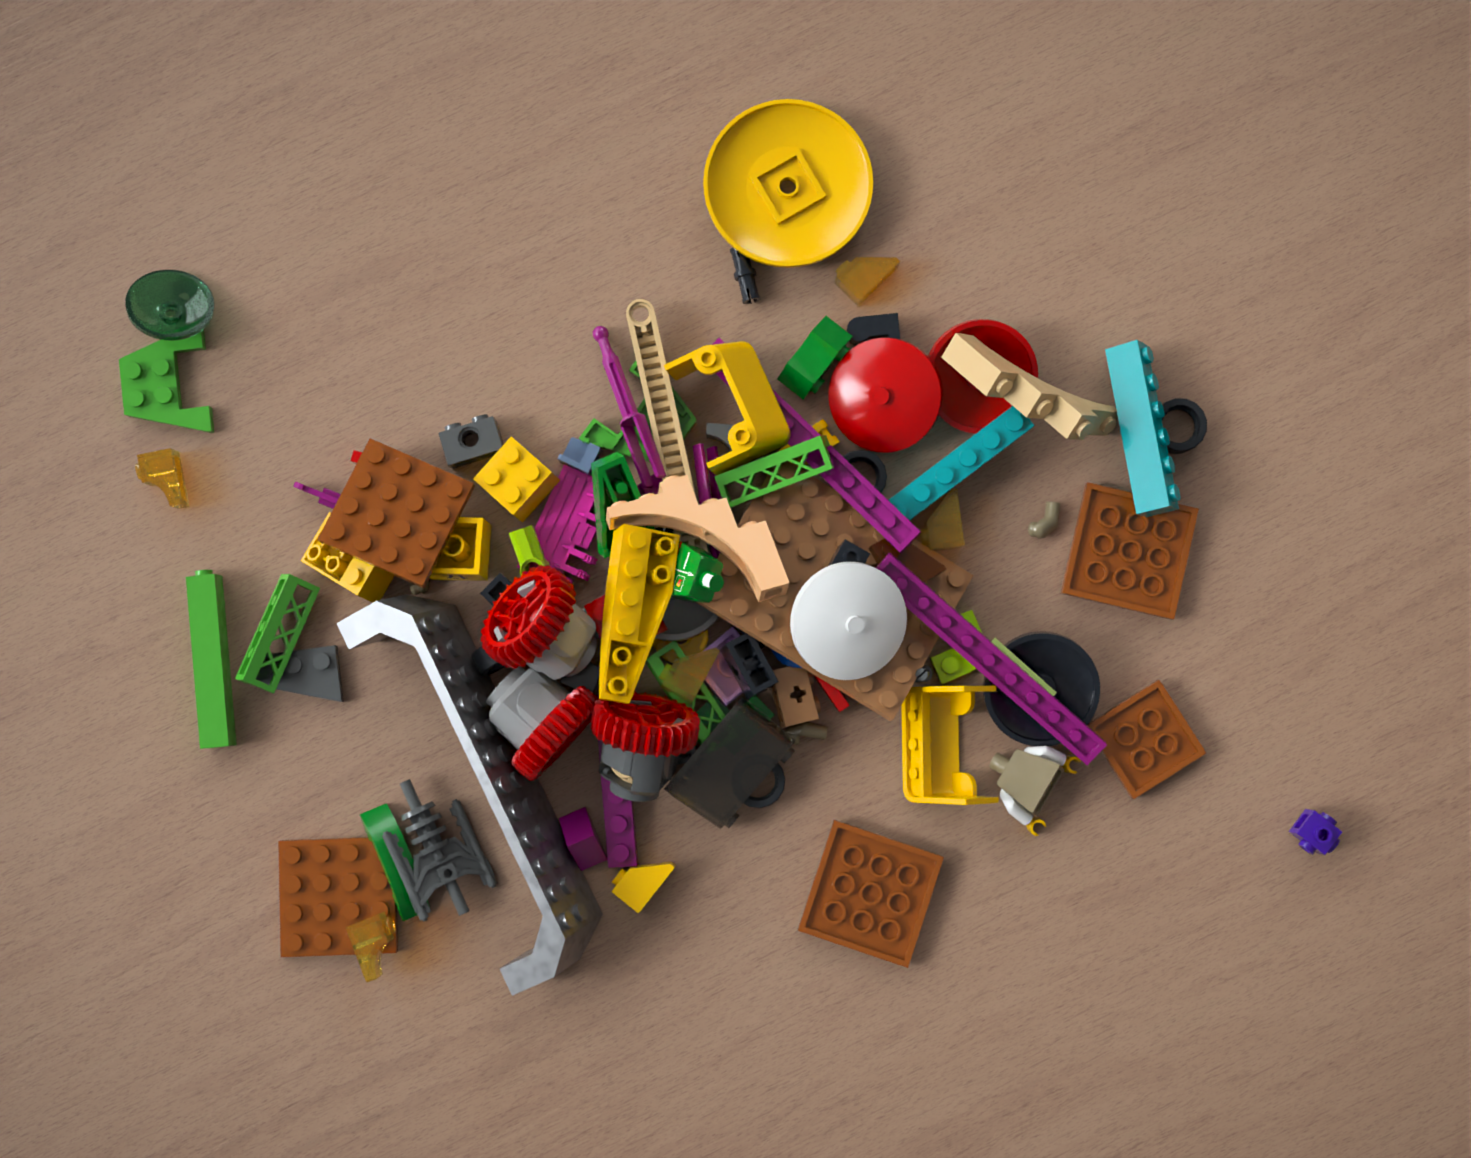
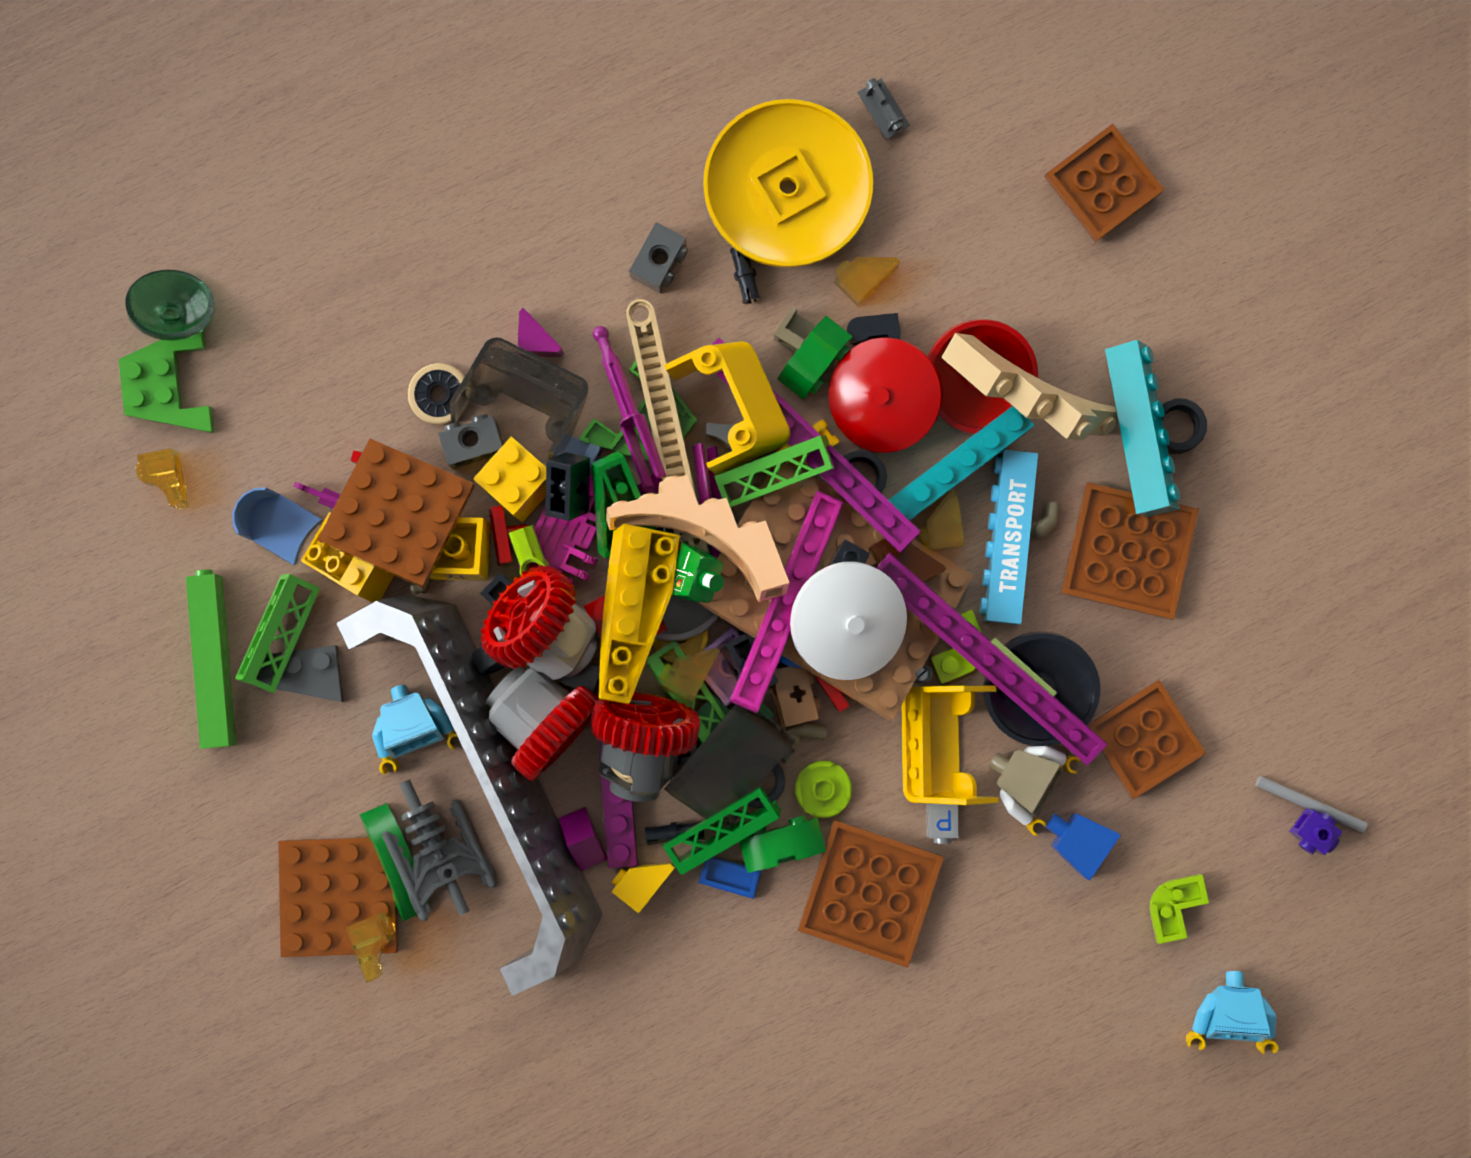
none -> medium blue piece [232,488,322,565]
none -> medium azure torso [372,685,458,775]
none -> black wheel [408,363,470,425]
none -> clear smoke windscreen [450,337,588,459]
none -> red tile [489,505,527,566]
none -> magenta slope [517,308,565,358]
none -> black brick [545,452,590,521]
none -> dark grey brick [629,222,688,293]
none -> black pin [645,821,705,846]
none -> green fence [662,787,781,875]
none -> blue tile [698,857,762,899]
none -> dark pink tile [729,491,844,713]
none -> green brick [739,815,826,873]
none -> dark tan panel [774,306,814,353]
none -> lime tile [795,761,852,818]
none -> dark grey hinge [857,78,910,140]
none -> light grey brick [926,803,958,844]
none -> medium azure brick [979,450,1038,625]
none -> dark orange plate [1044,124,1165,242]
none -> blue torso [1045,813,1121,881]
none -> lime plate [1149,874,1209,944]
none -> medium azure torso [1186,971,1279,1055]
none -> light grey bar [1255,776,1367,833]

